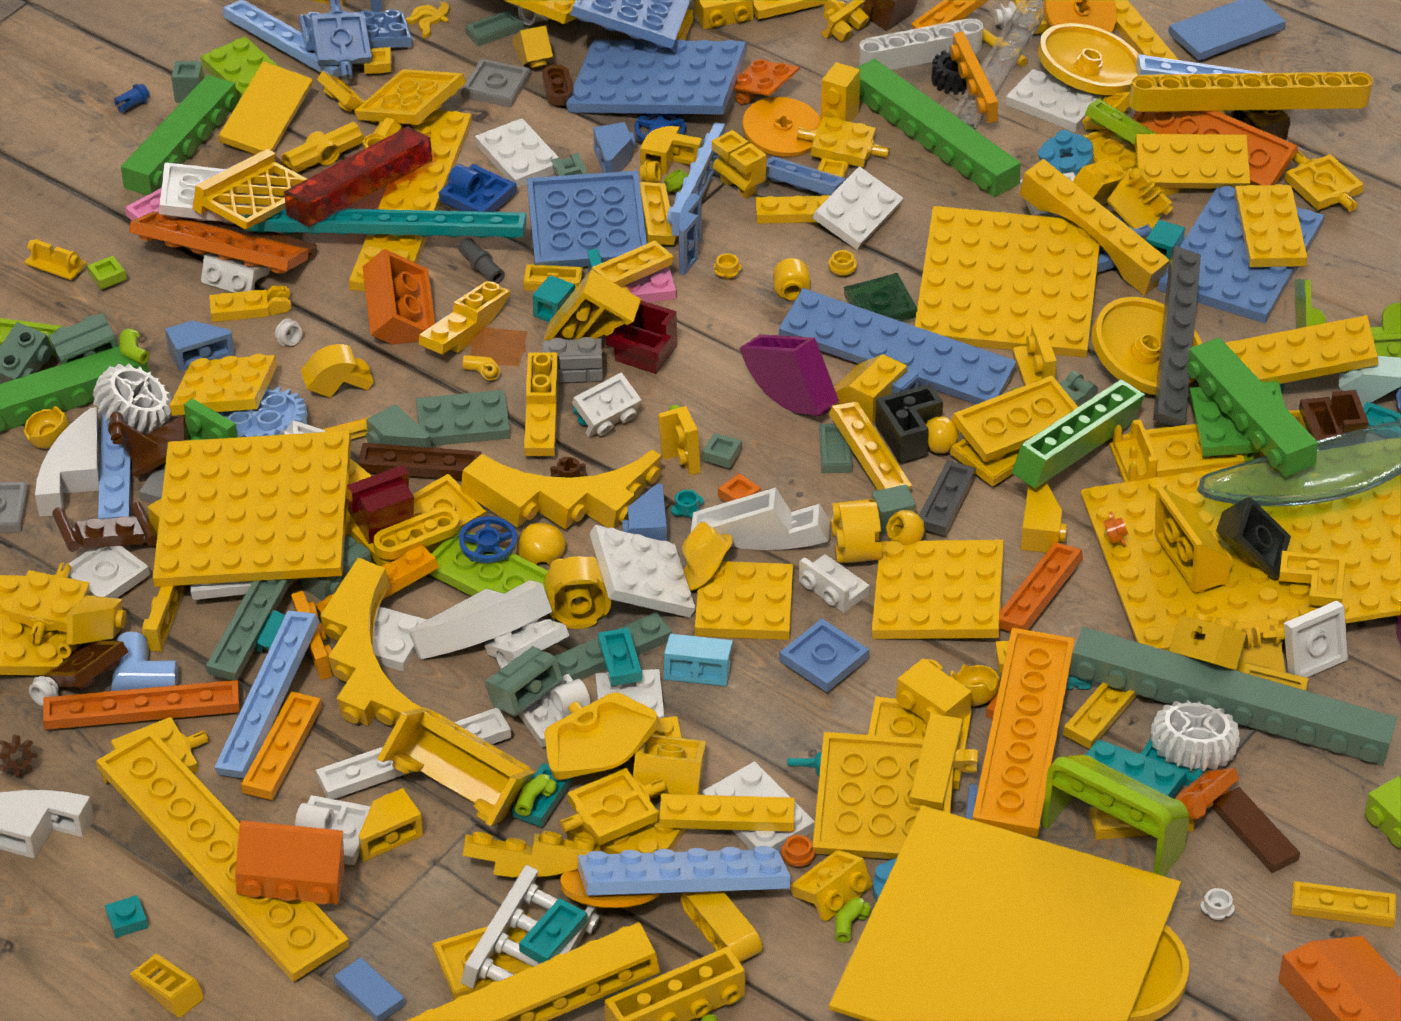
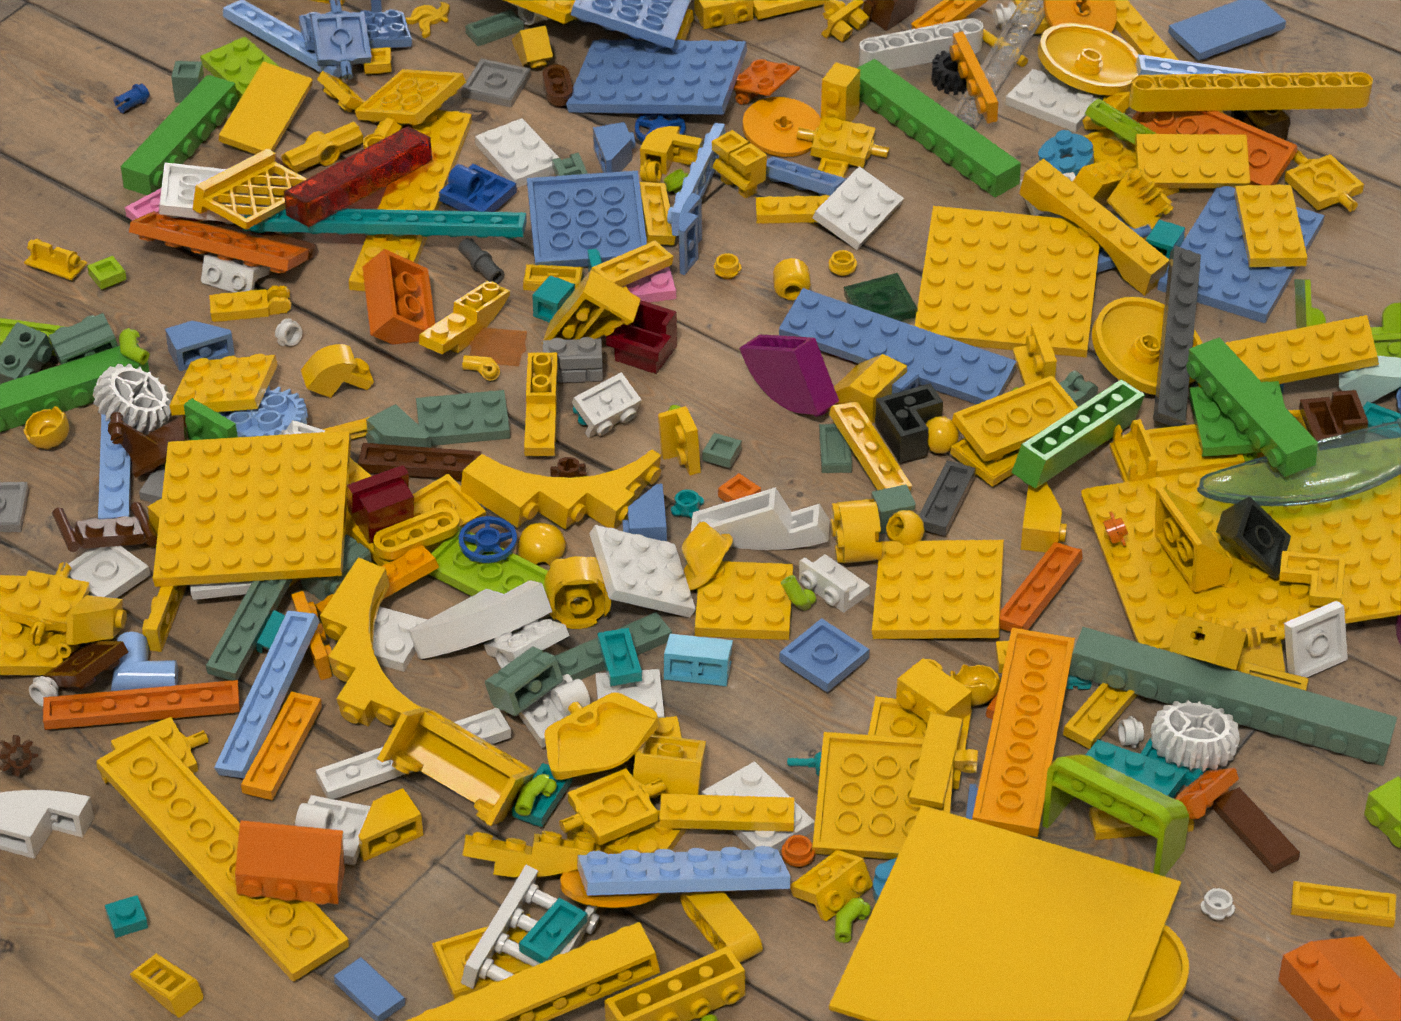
white slope [35,407,101,517] -> none
none -> lime arm [781,575,816,611]
none -> white plate [1118,716,1144,748]

